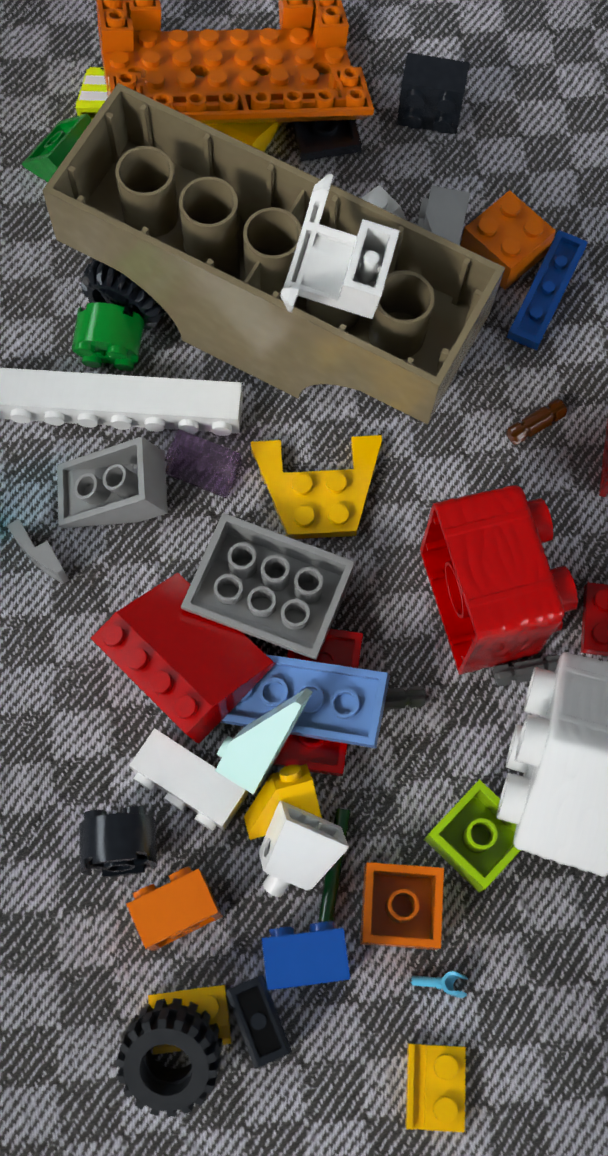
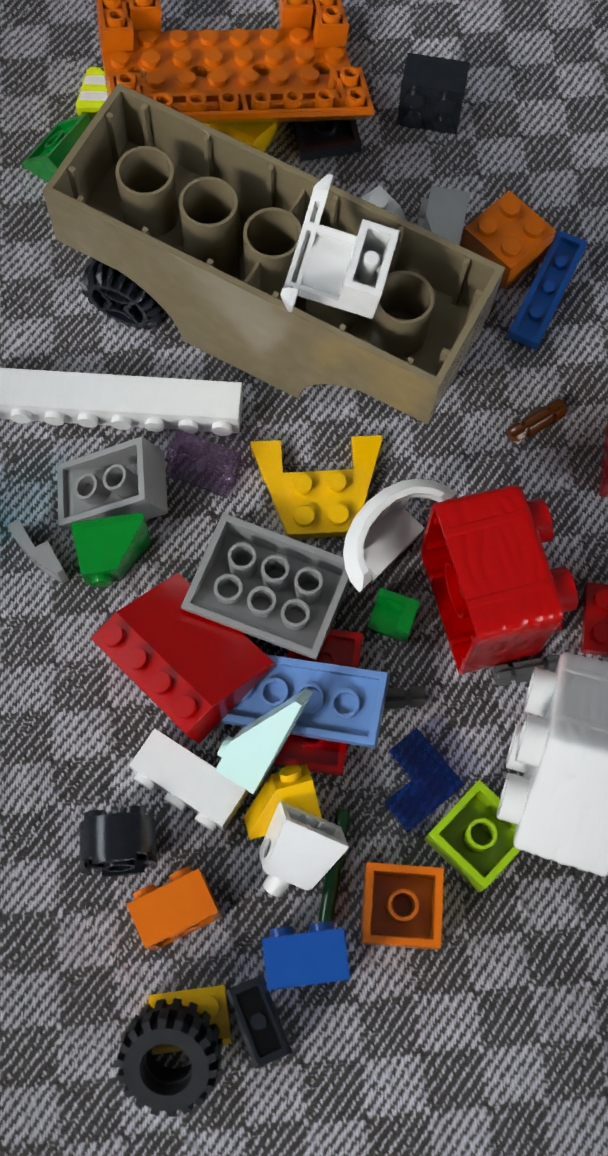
green brick [72,302,144,371] -> none
yellow plate [405,1043,466,1132] -> none
medium azure hand [411,971,468,998] -> none
none -> green slope [71,512,151,588]
none -> white piece [342,479,456,593]
none -> green panel [367,588,420,643]
none -> clear blue plate [384,728,465,834]

